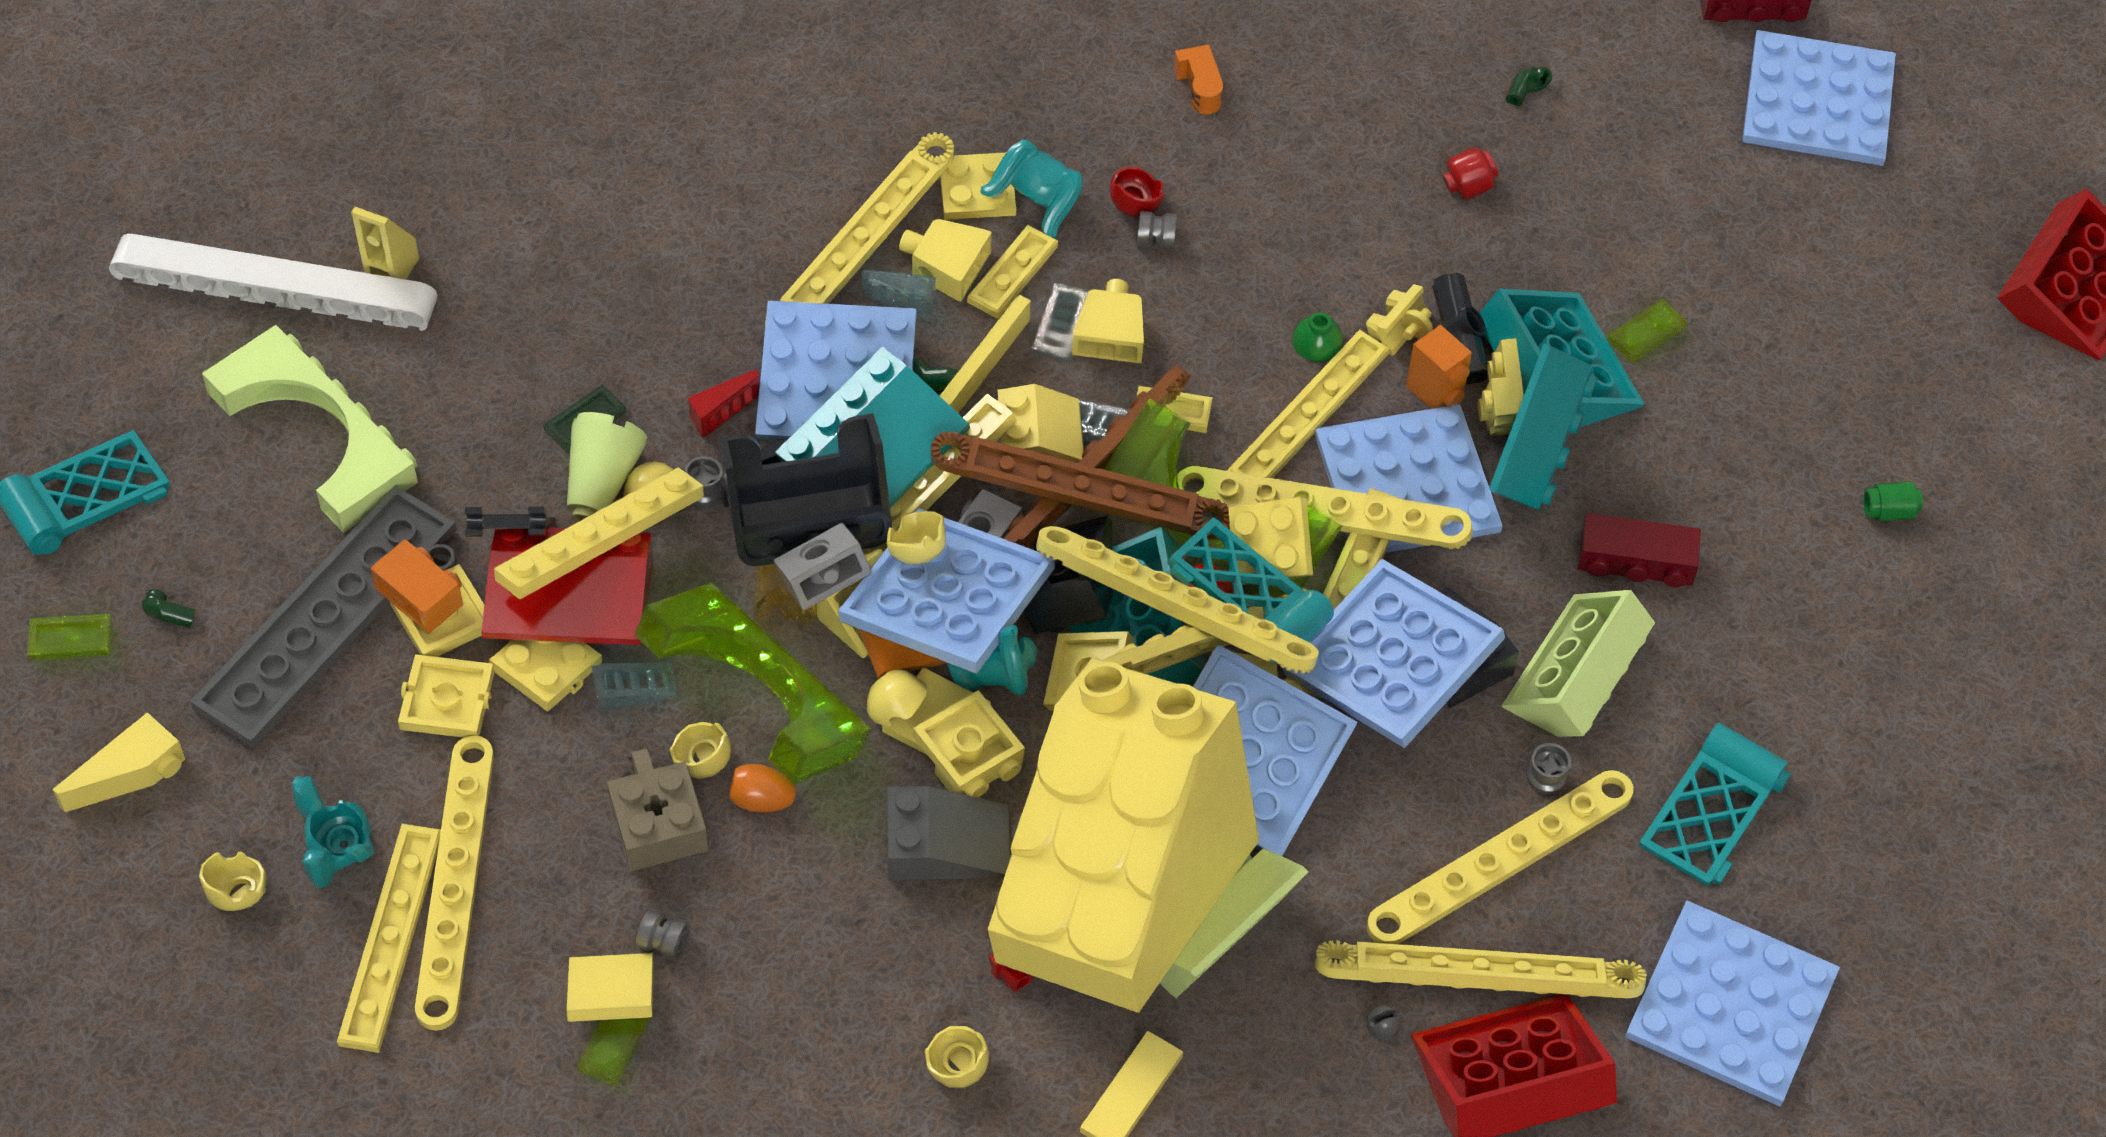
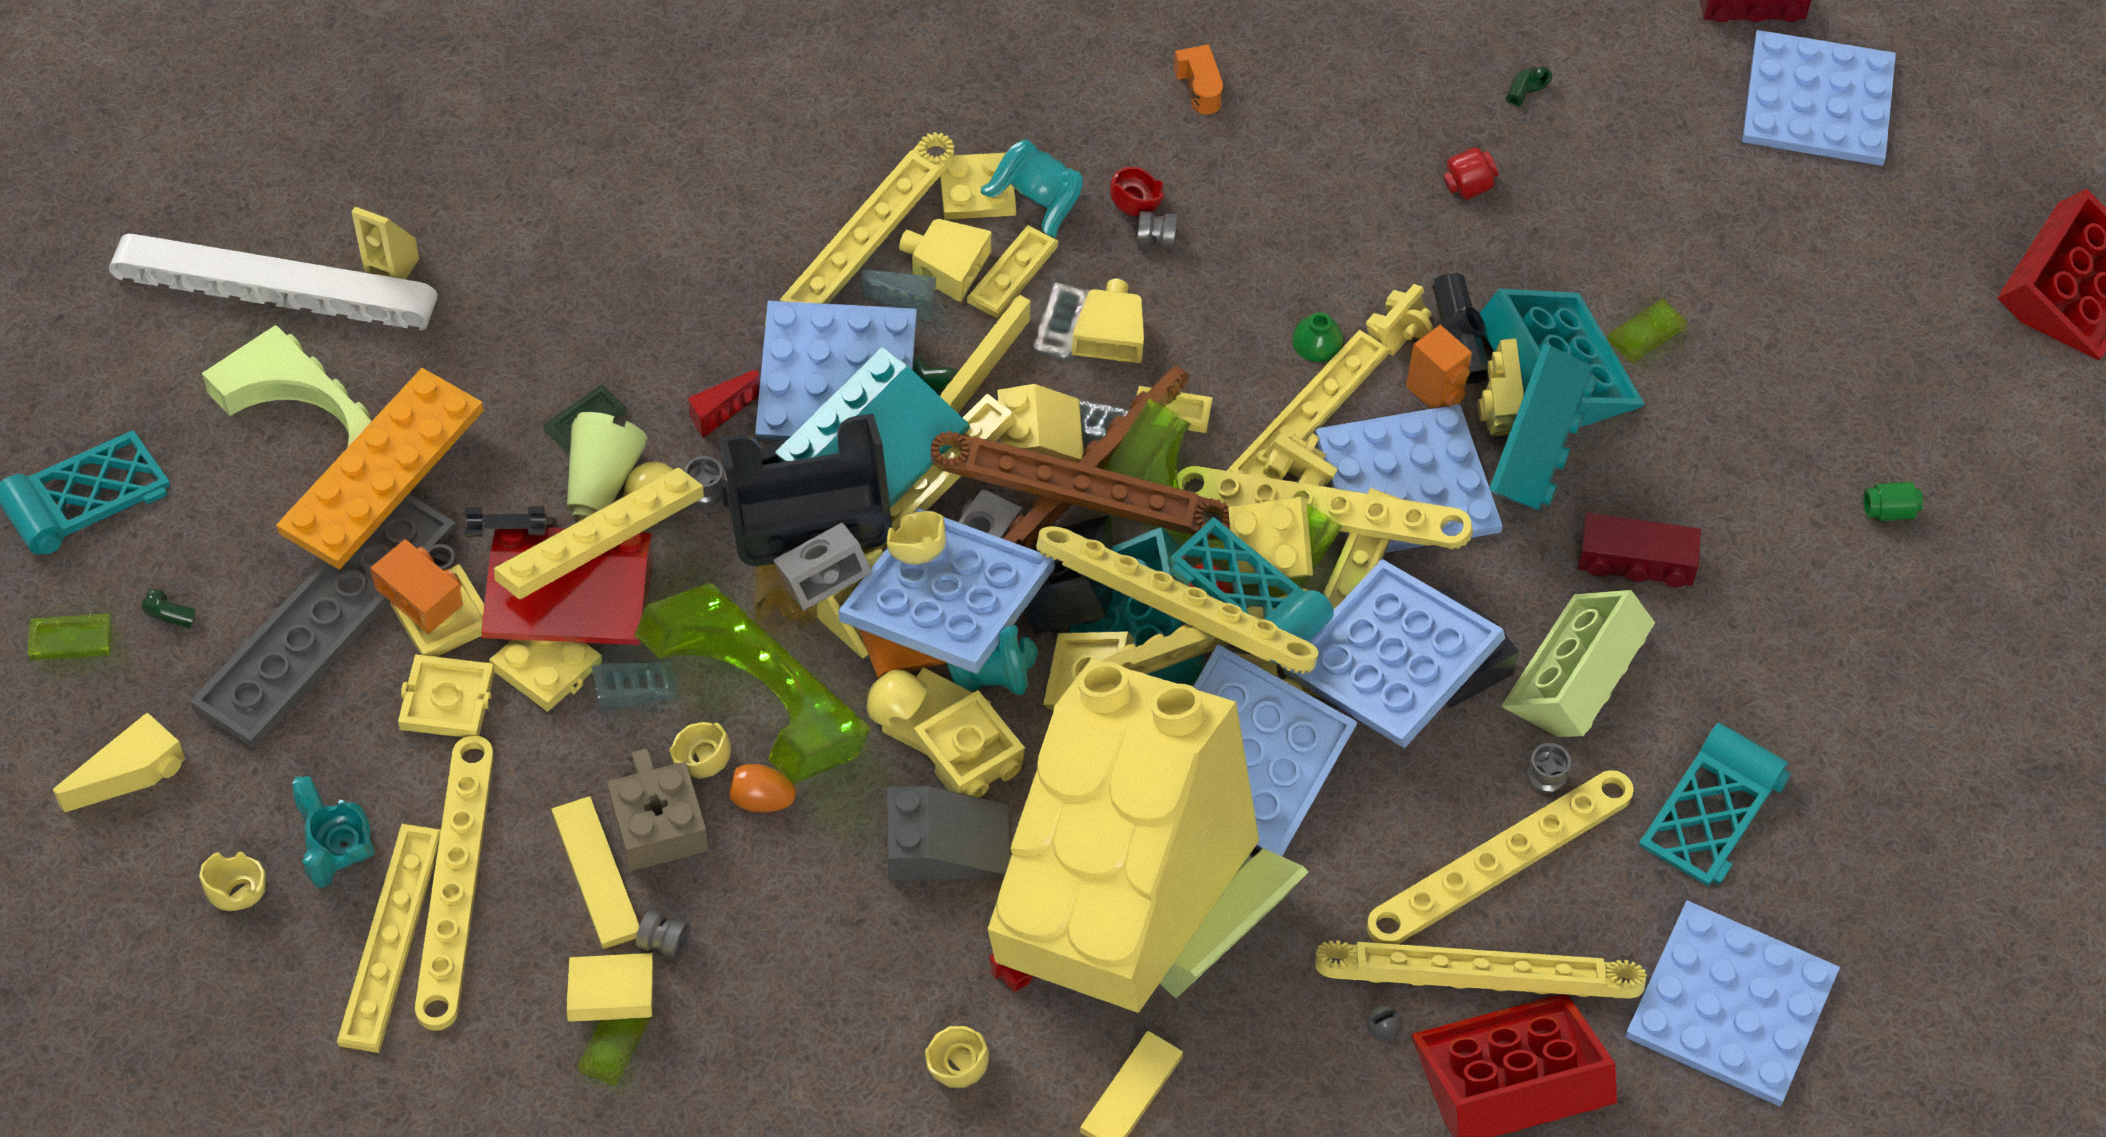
none -> light orange plate [276,368,484,570]
none -> light yellow tile [552,796,639,949]
none -> light yellow hips [1263,433,1338,487]

